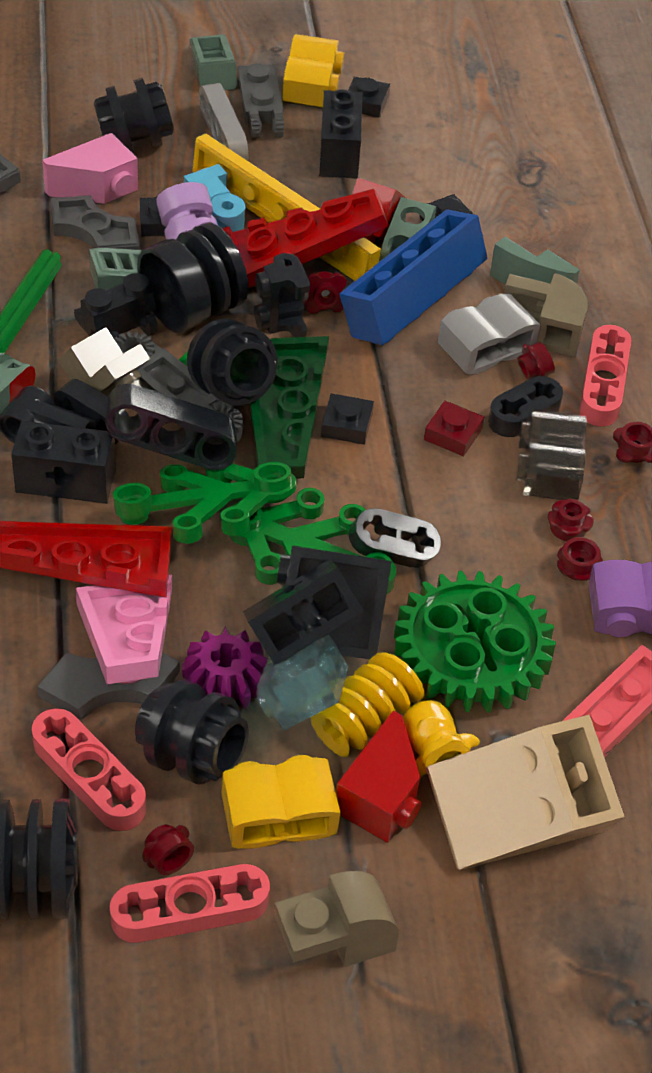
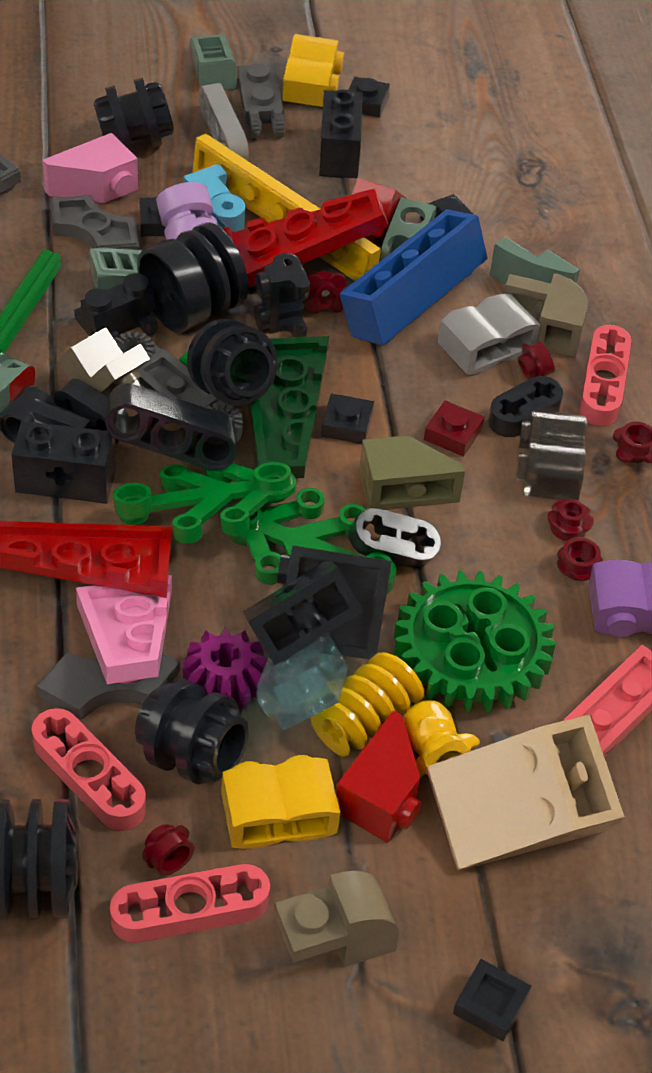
none -> olive slope [359,435,465,510]
none -> black plate [453,959,532,1042]

